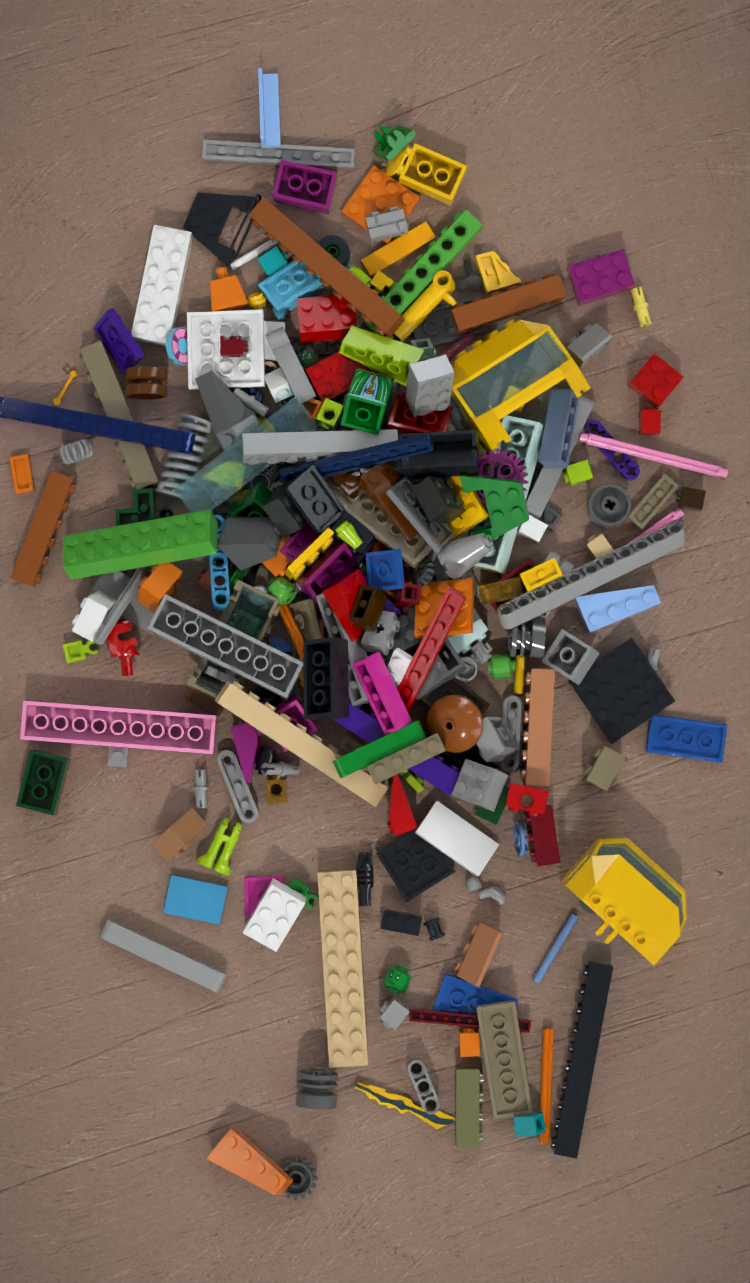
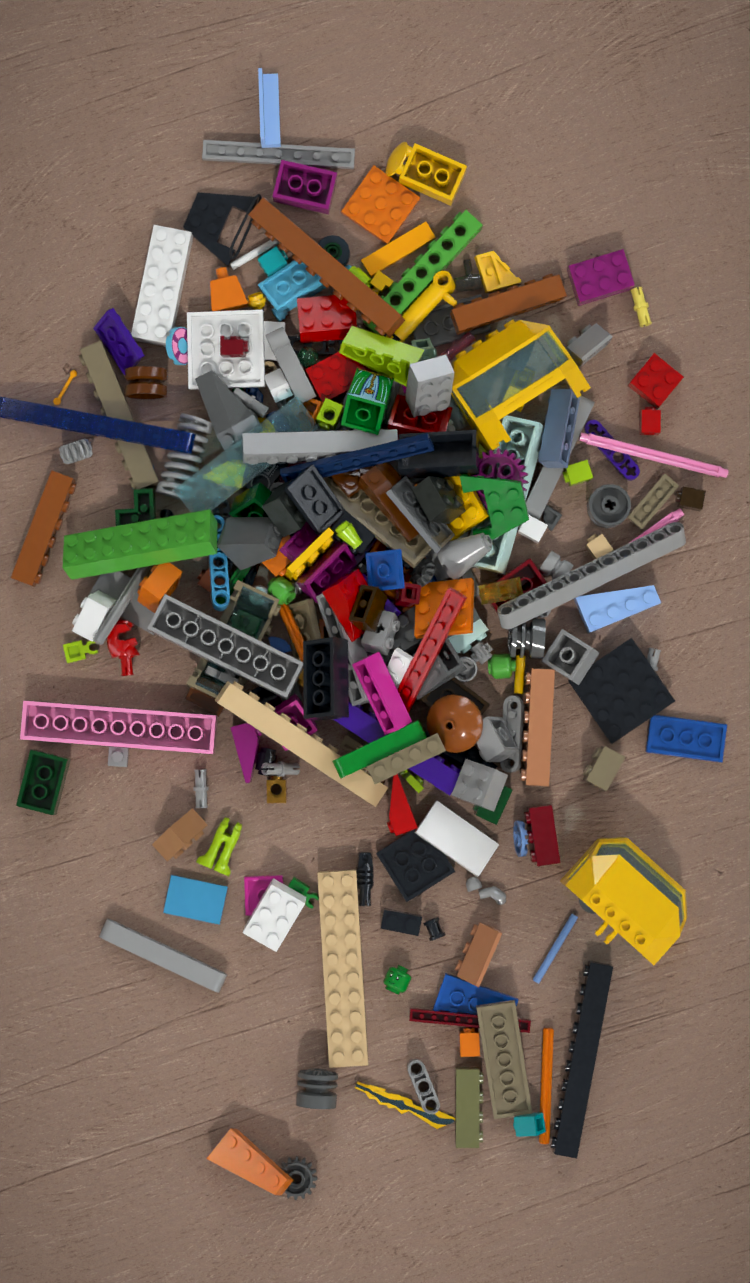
orange tile [9,453,35,495] -> none
light grey plate [217,750,258,823] -> none
light grey brick [365,207,408,243] -> none
green piece [372,125,417,161] -> none
light grey brick [379,996,410,1030] -> none
red brick [505,783,549,817] -> none
yellow plate [519,558,563,592] -> none

